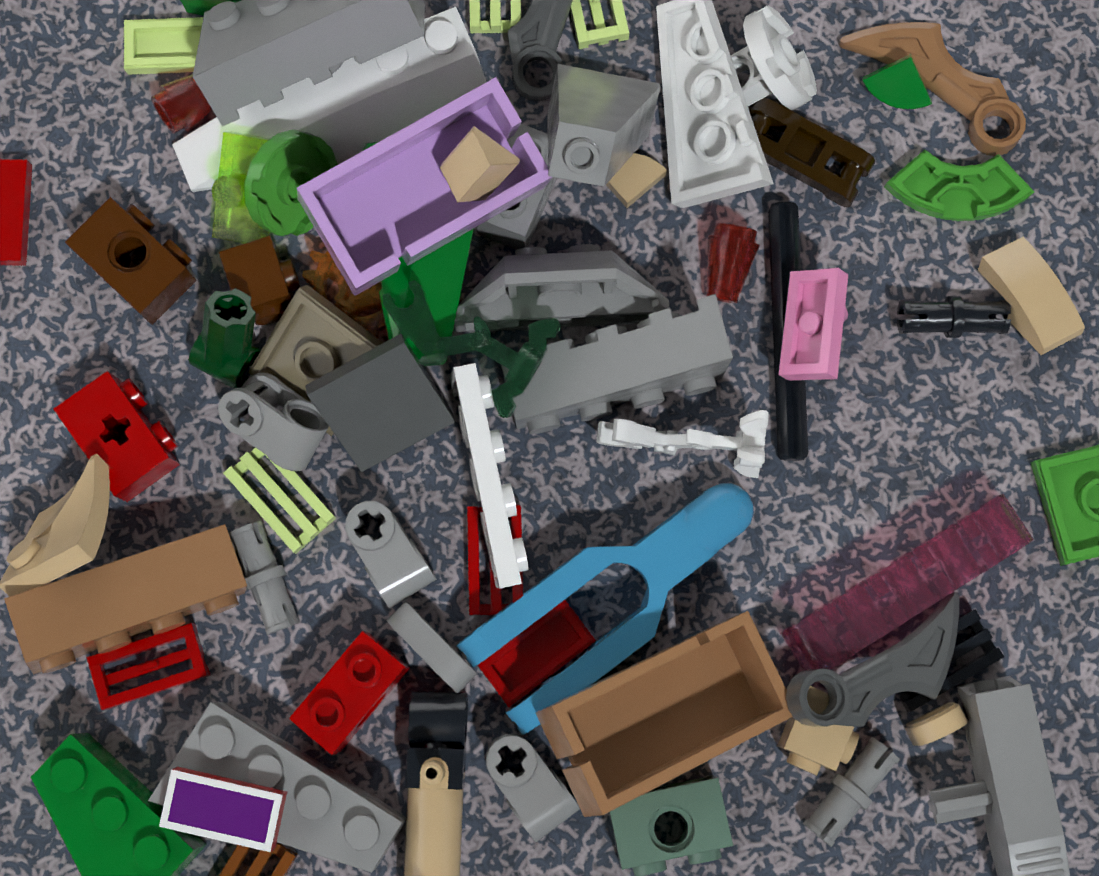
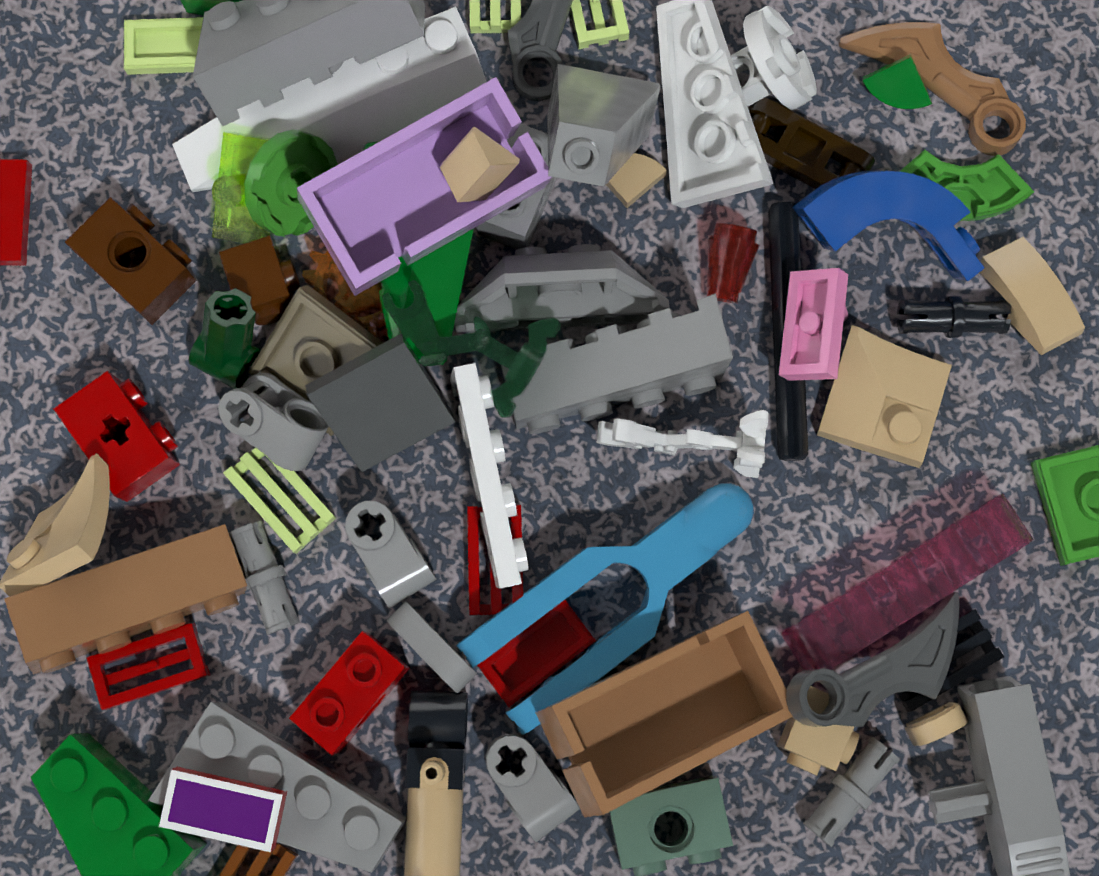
clear red cone [151,74,212,134] -> none
none -> blue arch [792,171,985,282]
none -> tan plate [817,325,952,468]

